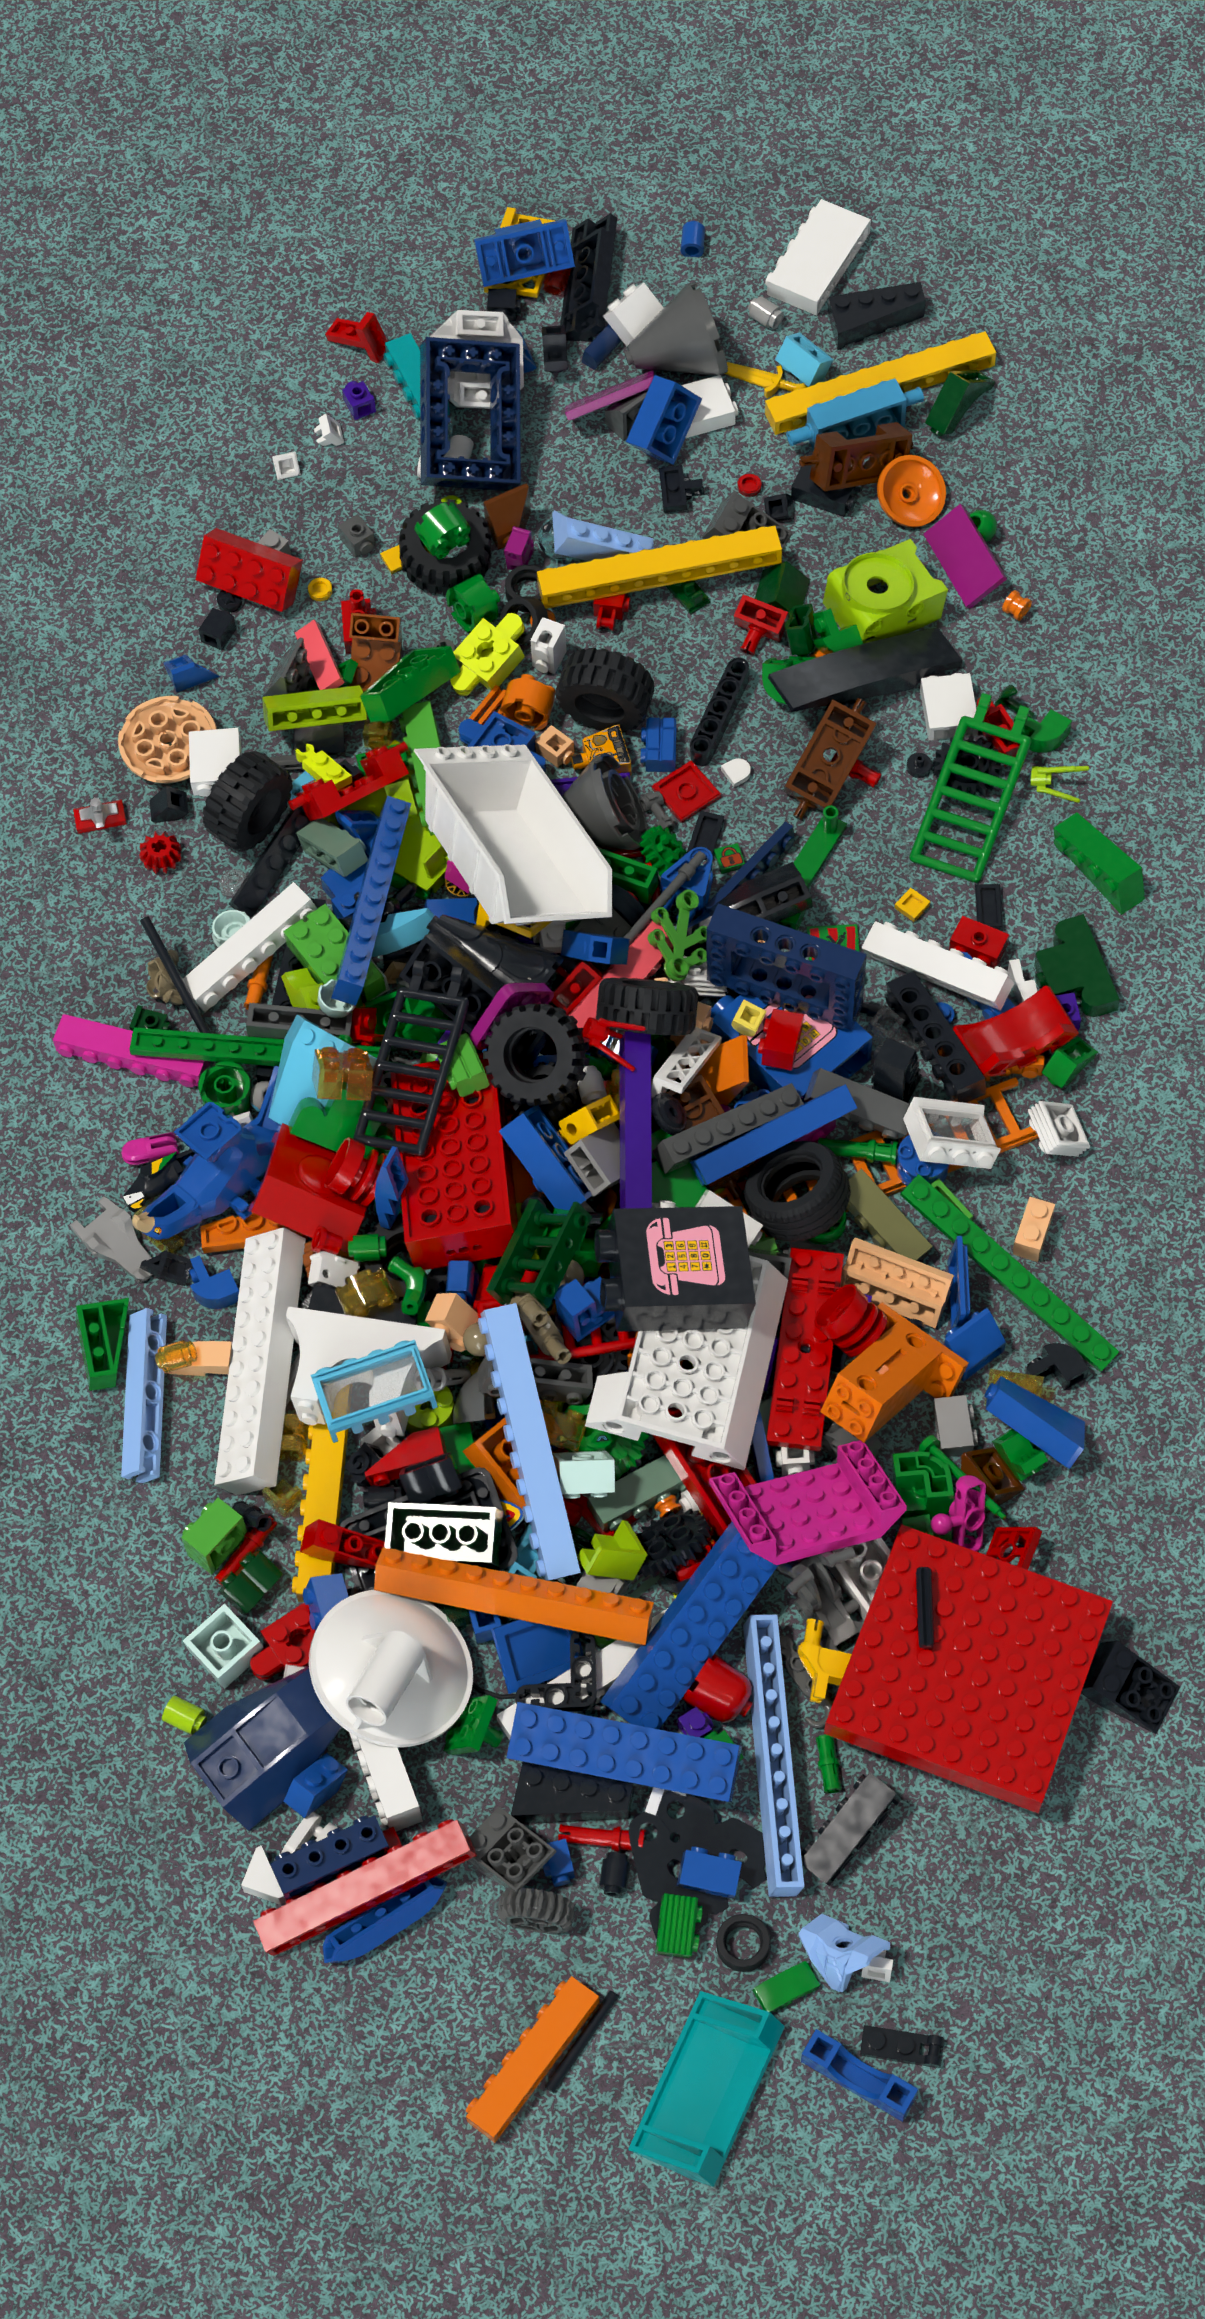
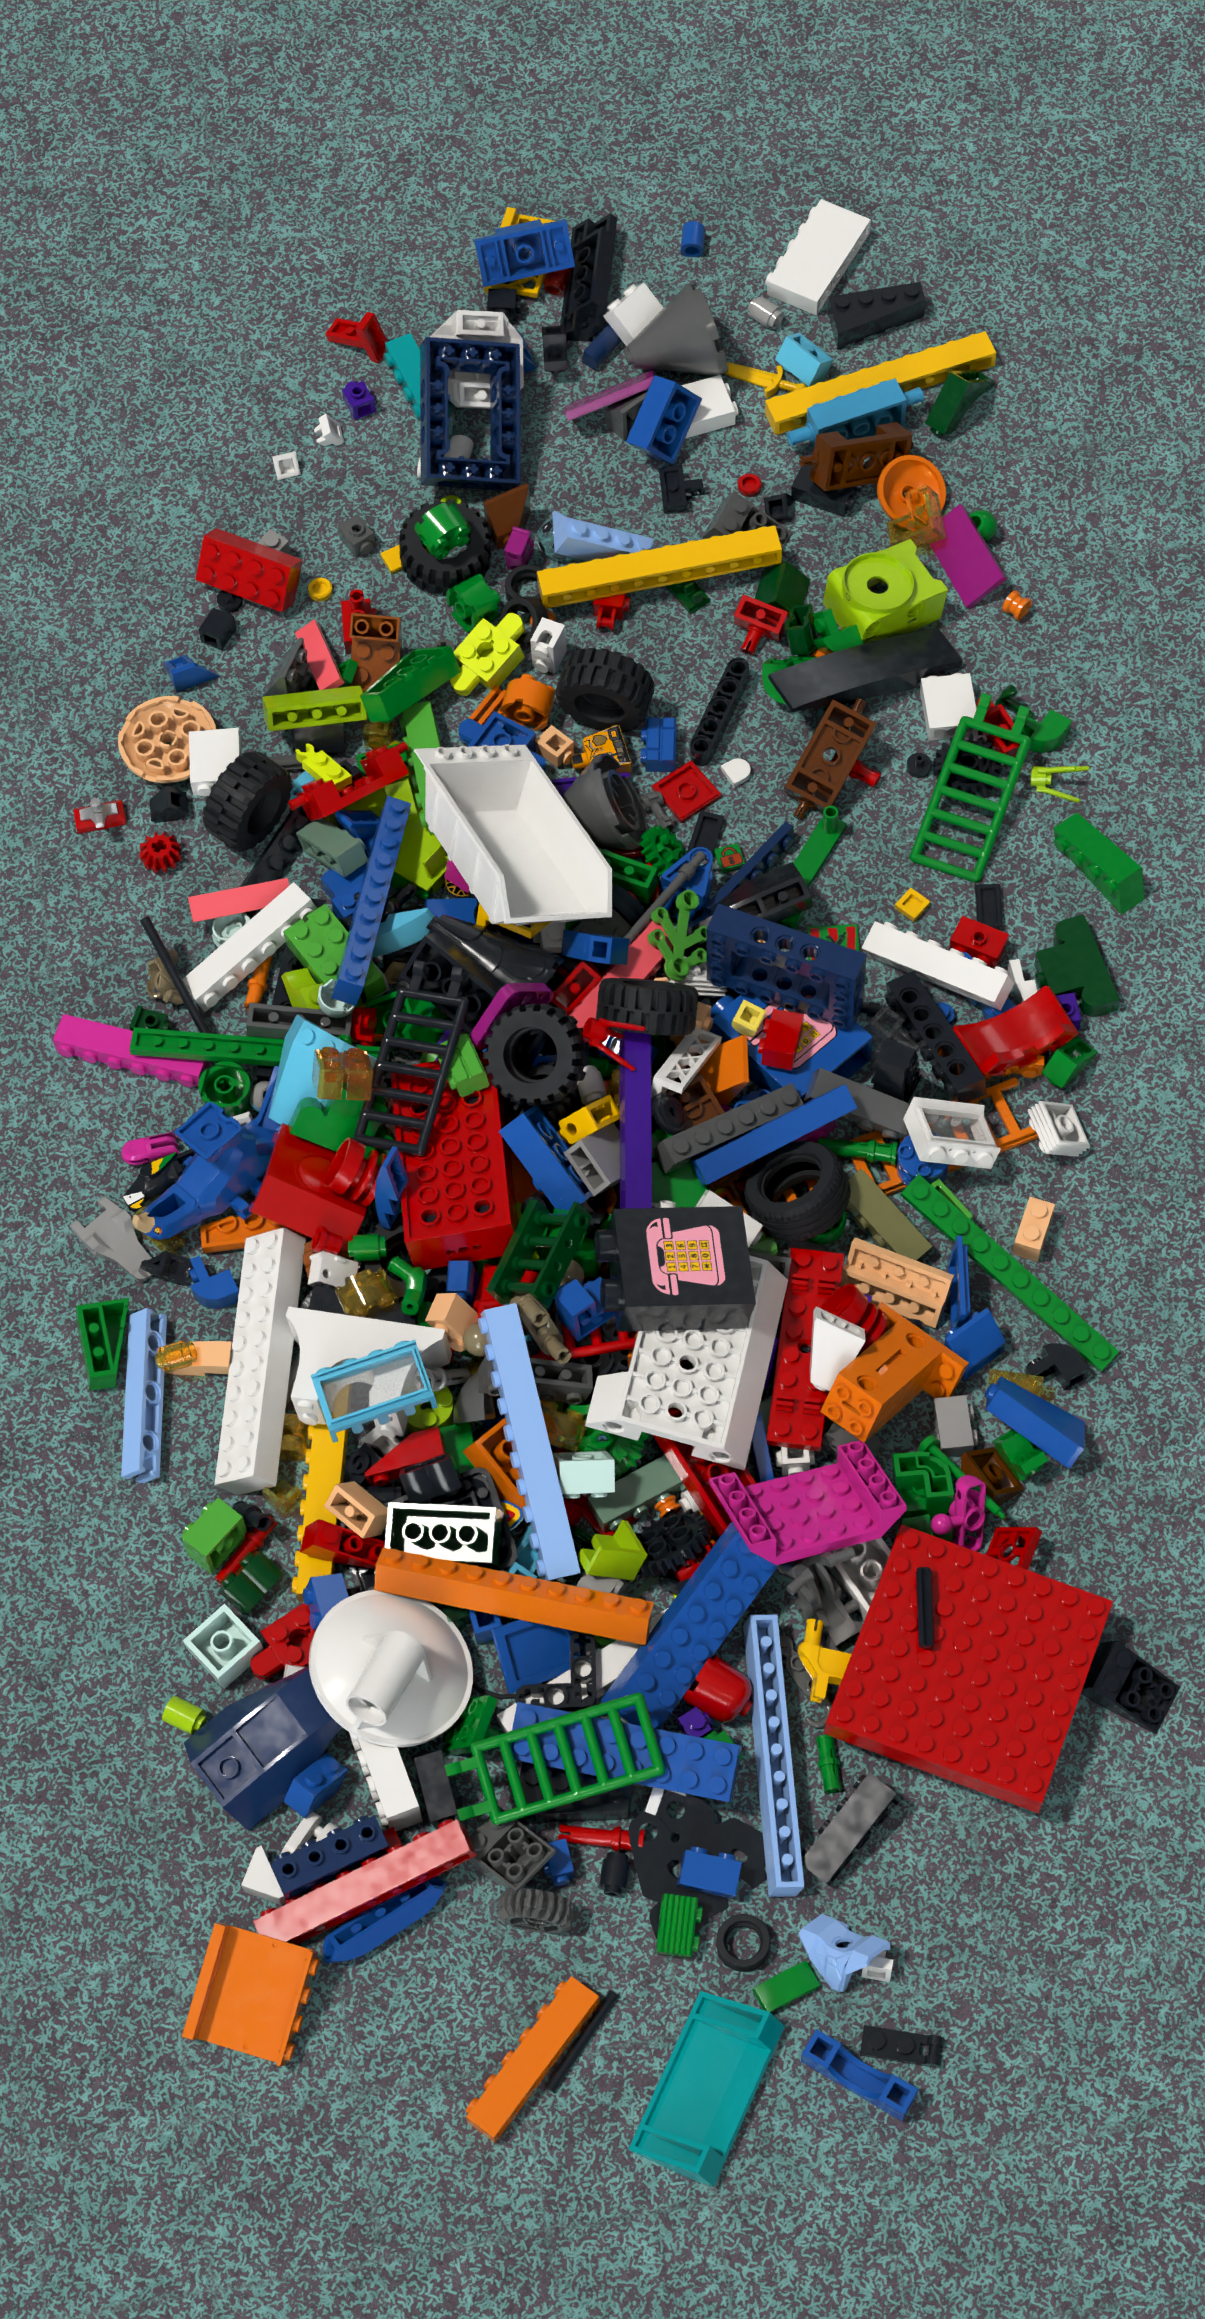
none -> orange panel [182,1922,320,2066]
none -> coral tile [188,878,289,923]
none -> light nougat brick [324,1481,388,1539]
none -> black brick [414,1750,468,1829]
none -> green bar [444,1692,665,1825]
none -> white slope [810,1307,866,1391]
none -> clear yellow brick [887,485,946,548]

